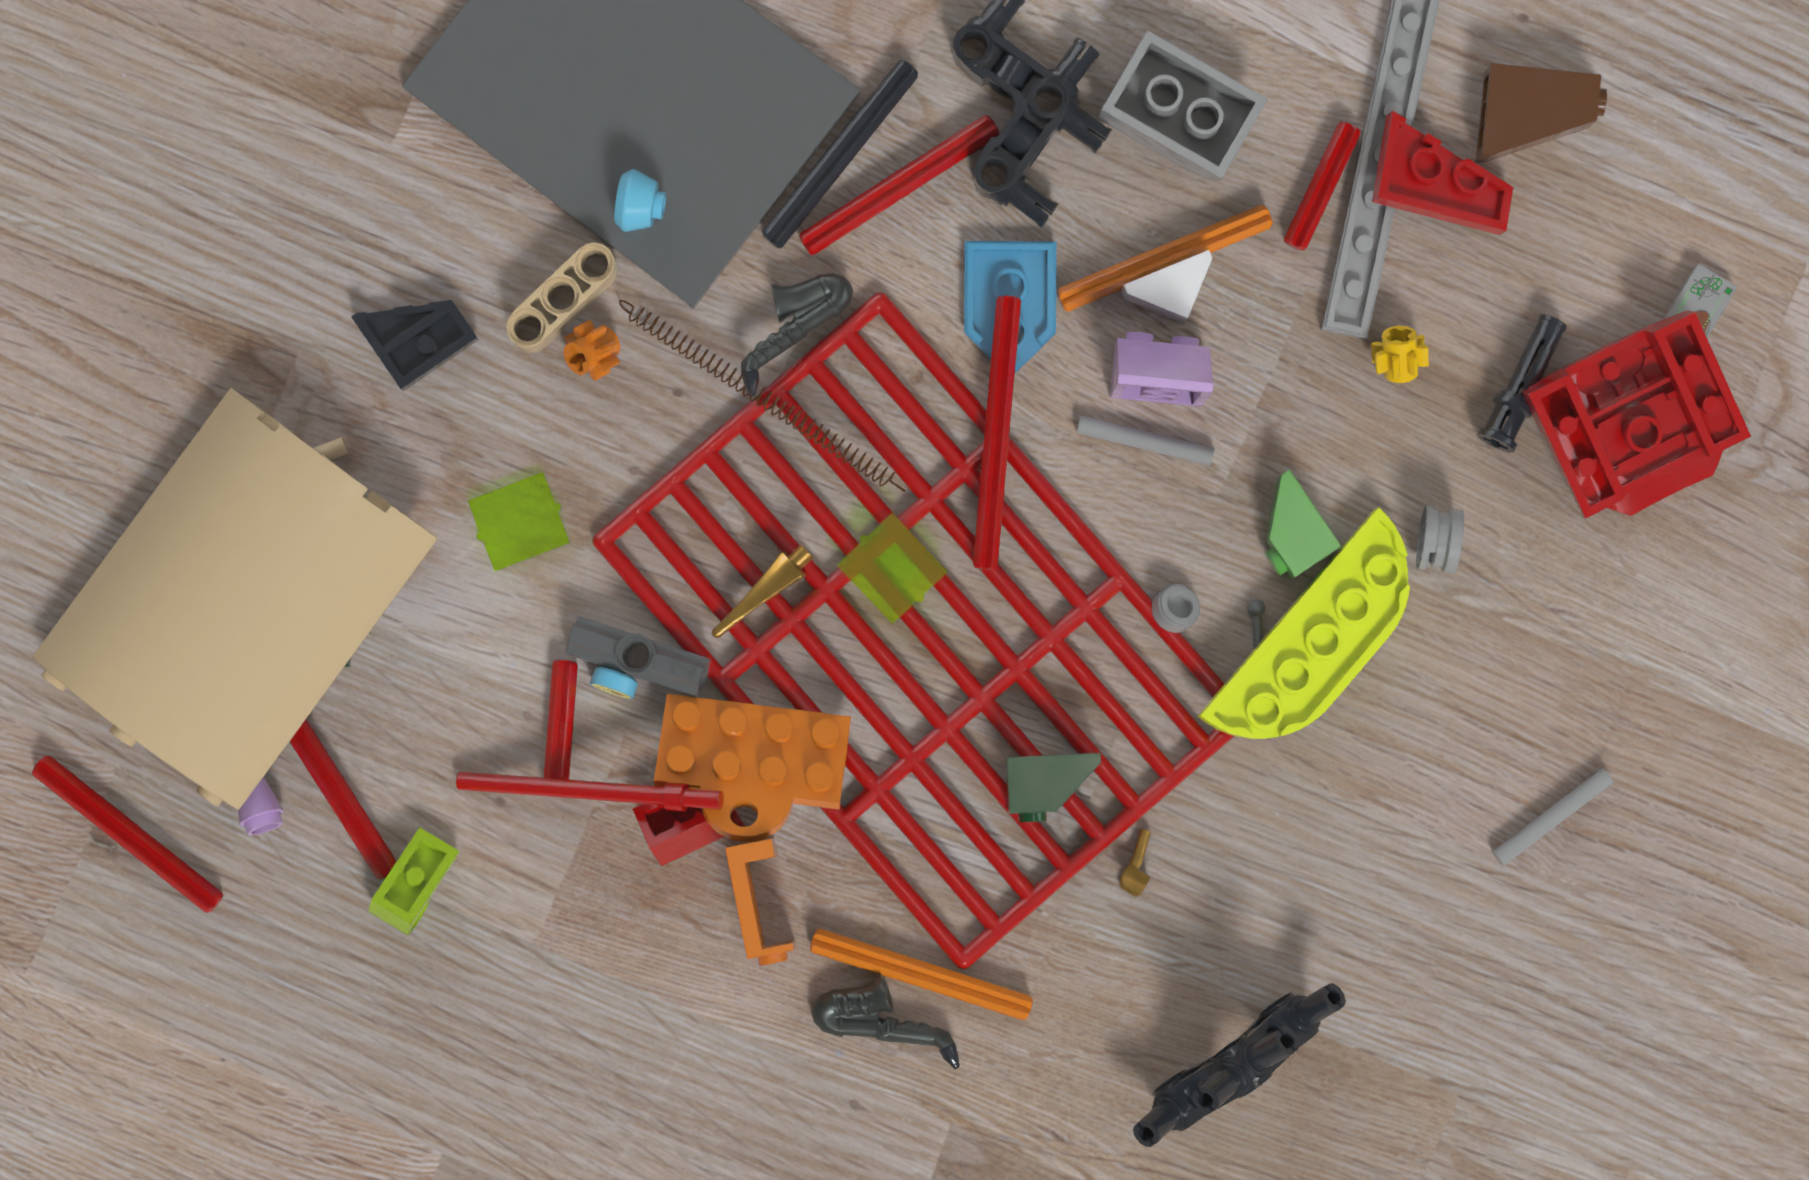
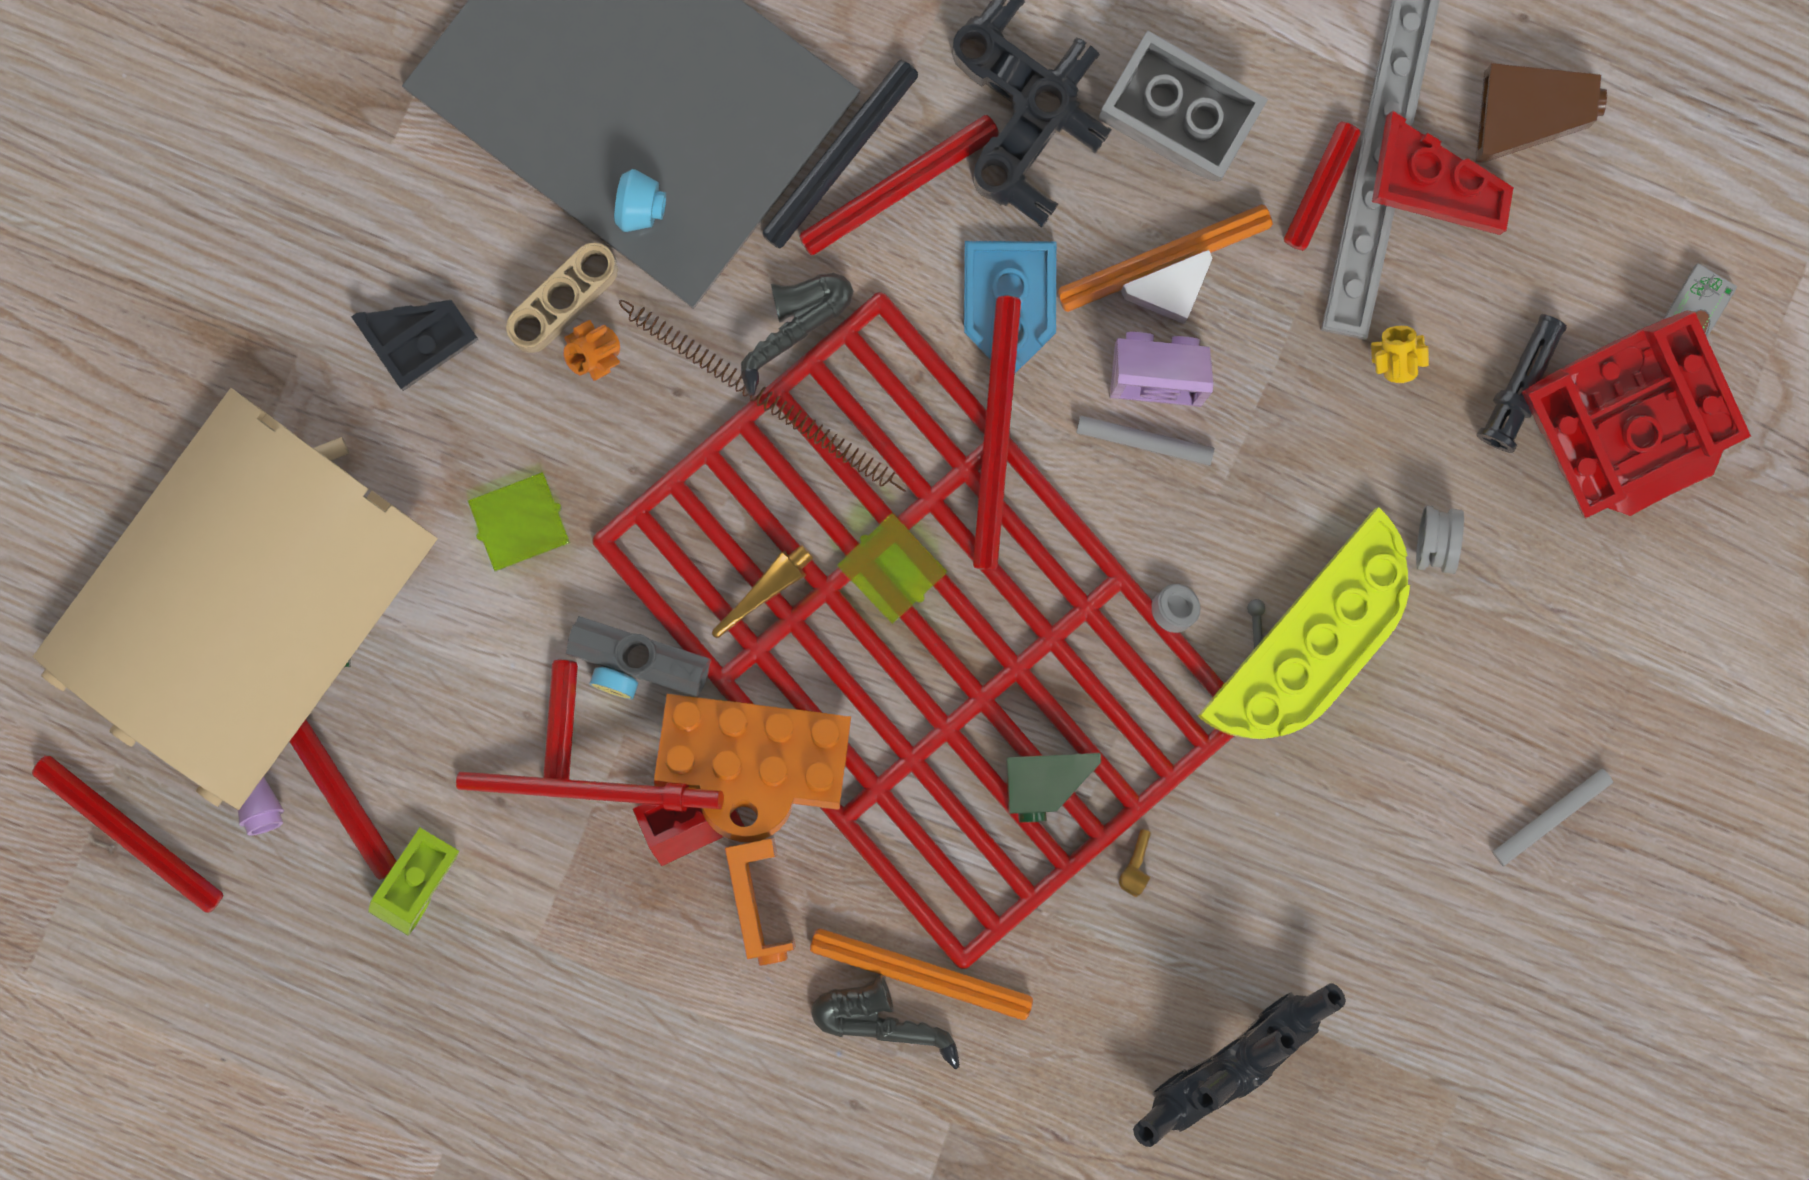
bright green slope [1264,469,1341,580] -> none

